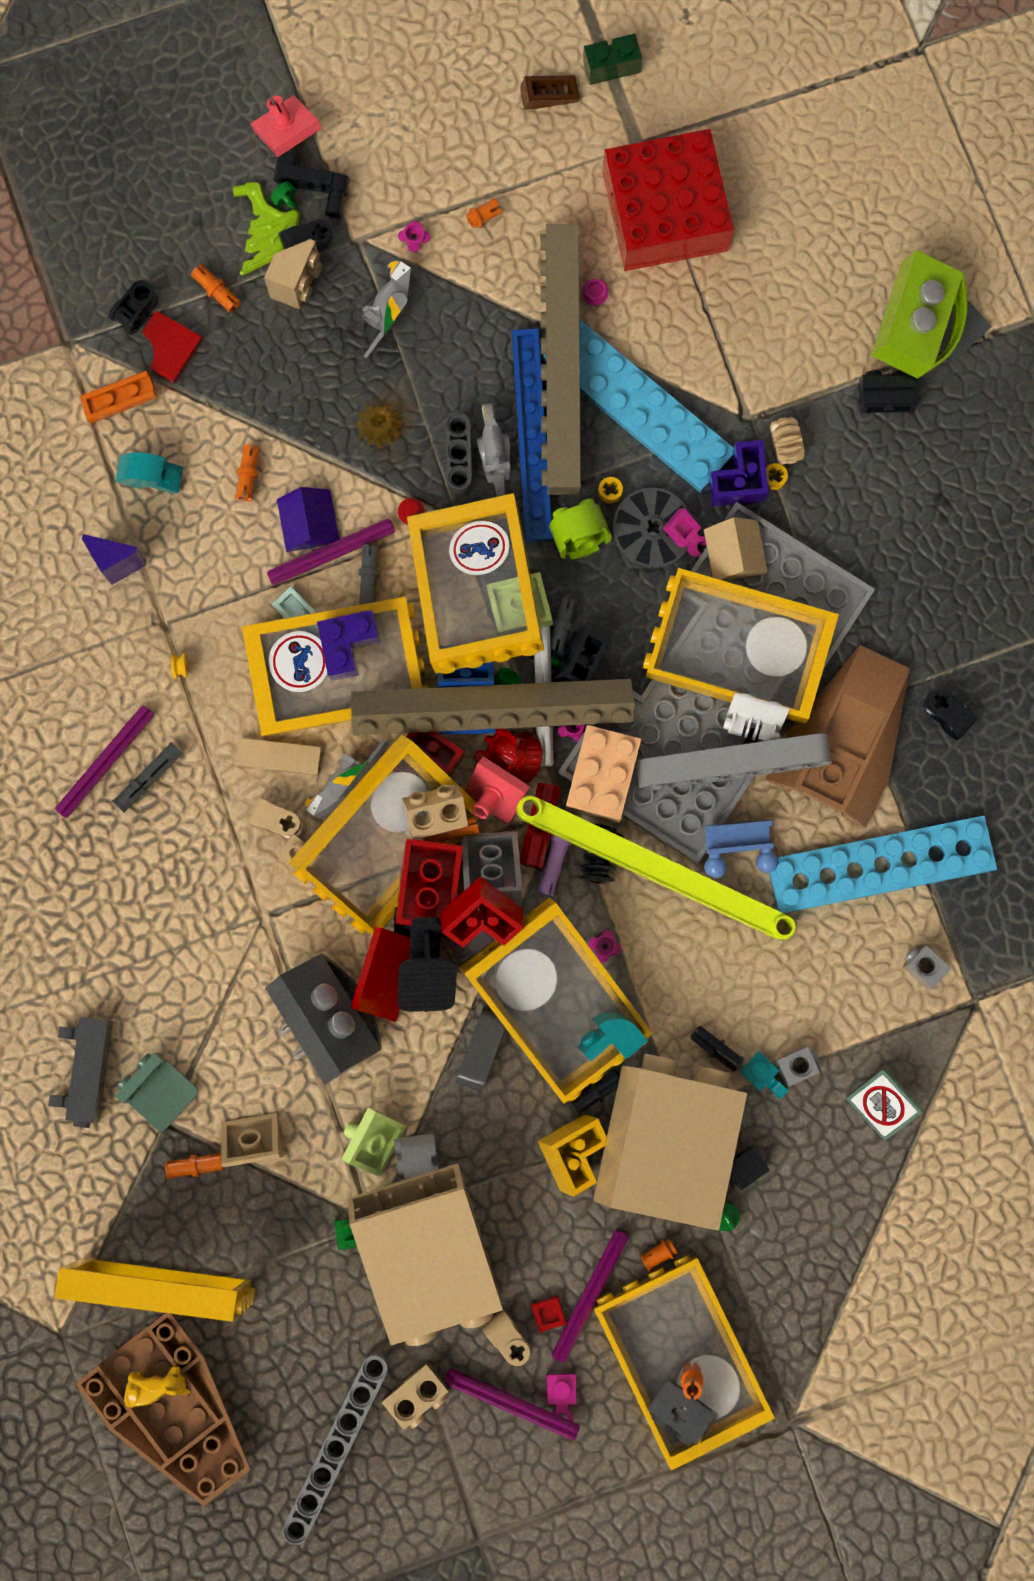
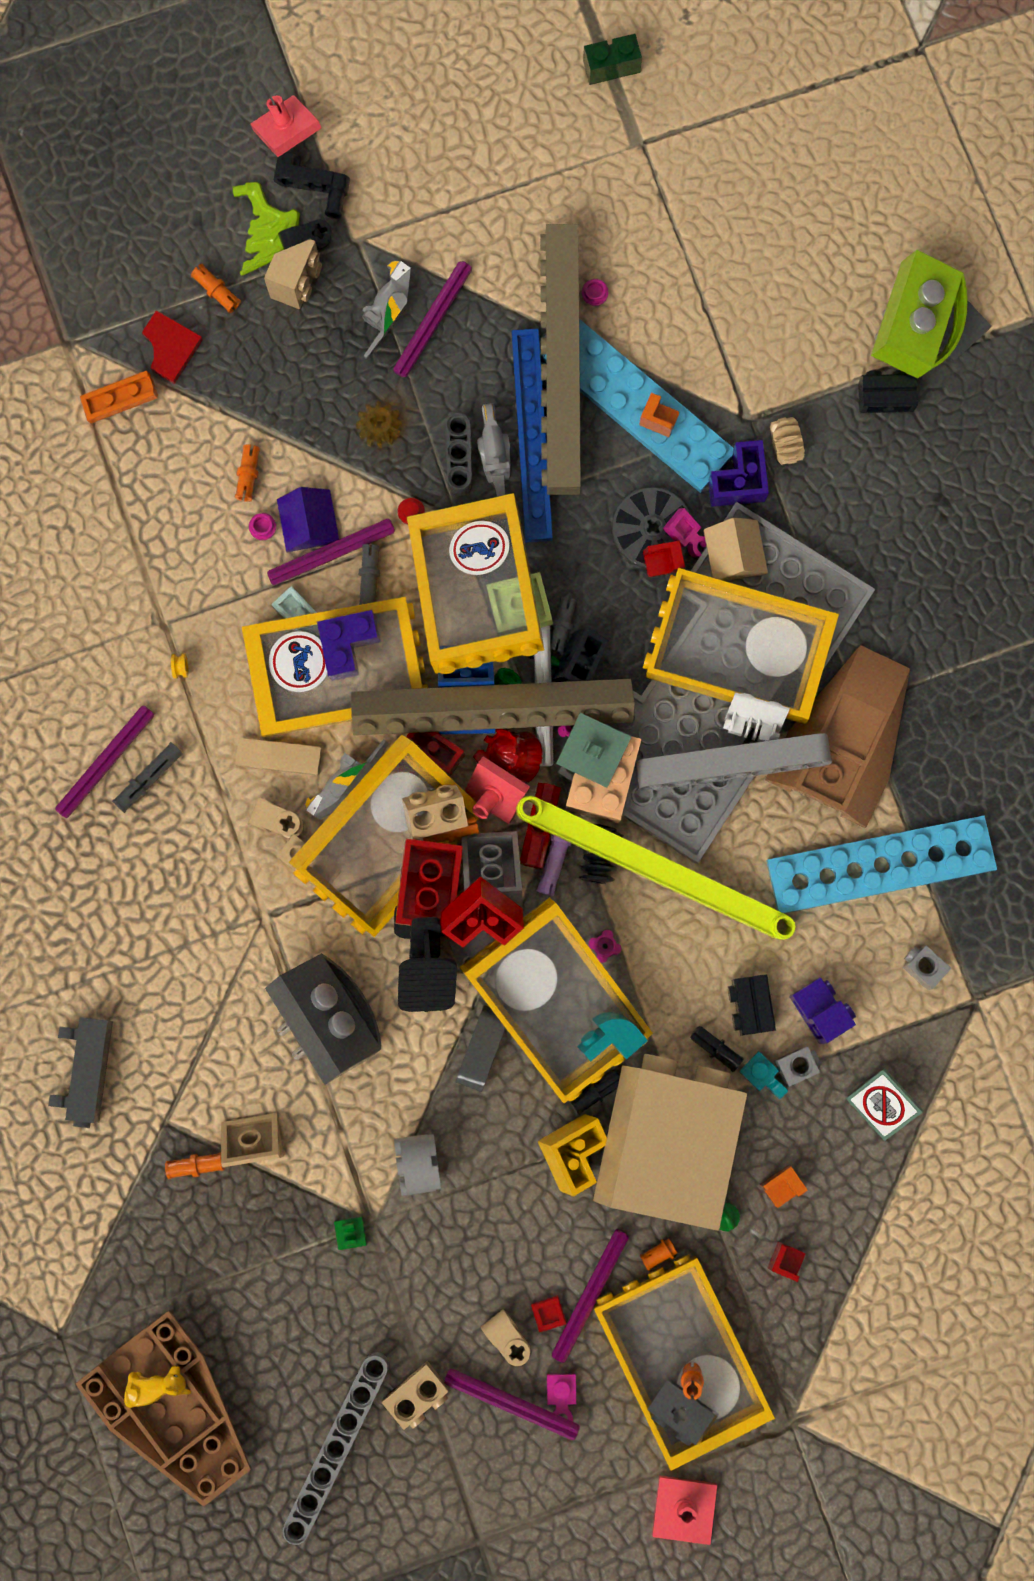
yellow window [54,1258,256,1322] -> none
dark purple slope [82,534,146,585] -> none
black piece [108,280,158,335] -> none
teal brick [115,452,183,494] -> none
sand green bracket [115,1053,199,1131] -> none
green tile [270,181,297,209] -> none
yellowish green tile [341,1108,407,1177] -> none
tan brick [347,1163,503,1346] -> none
red tile [351,926,410,1022] -> none
dark pink plate [398,221,430,252] -> none
orange pin [466,198,502,228] -> none
reddish brown slope [520,75,579,110] -> none
lime brick [549,499,612,559] -> none
yellow bush [598,477,623,504] -> none
red piece [602,129,734,272] -> none
medium blue gear [704,819,778,879] -> none
black brick [729,1146,770,1190] -> none
yellow bush [766,463,788,490] -> none
black piece [923,689,978,741] -> none
none -> dark pink plate [249,513,276,540]
none -> magenta axle [393,261,472,377]
none -> sand green piece [556,713,631,788]
none -> orange panel [639,392,679,437]
none -> red panel [643,540,685,577]
none -> coral tile [652,1475,717,1545]
none -> black brick [728,974,776,1036]
none -> orange panel [760,1165,808,1208]
none -> red panel [768,1241,806,1282]
none -> dark purple brick [789,978,856,1044]

